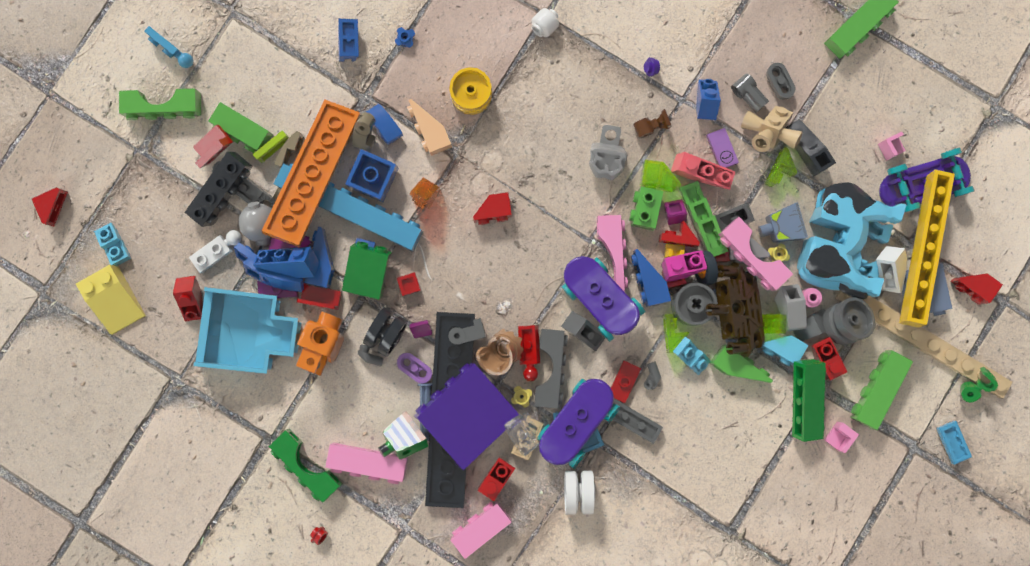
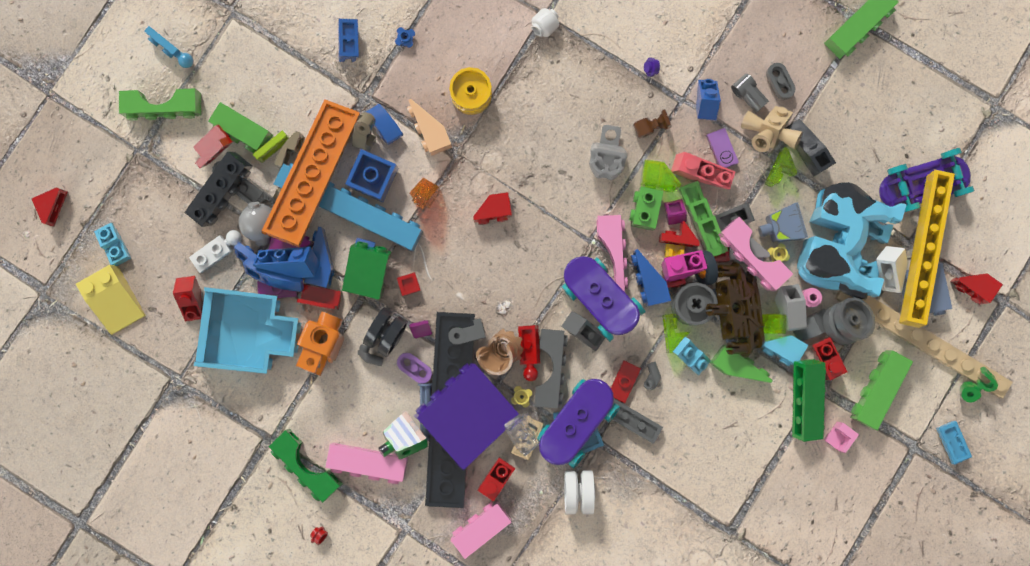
bright pink panel [878,132,906,161] -> none

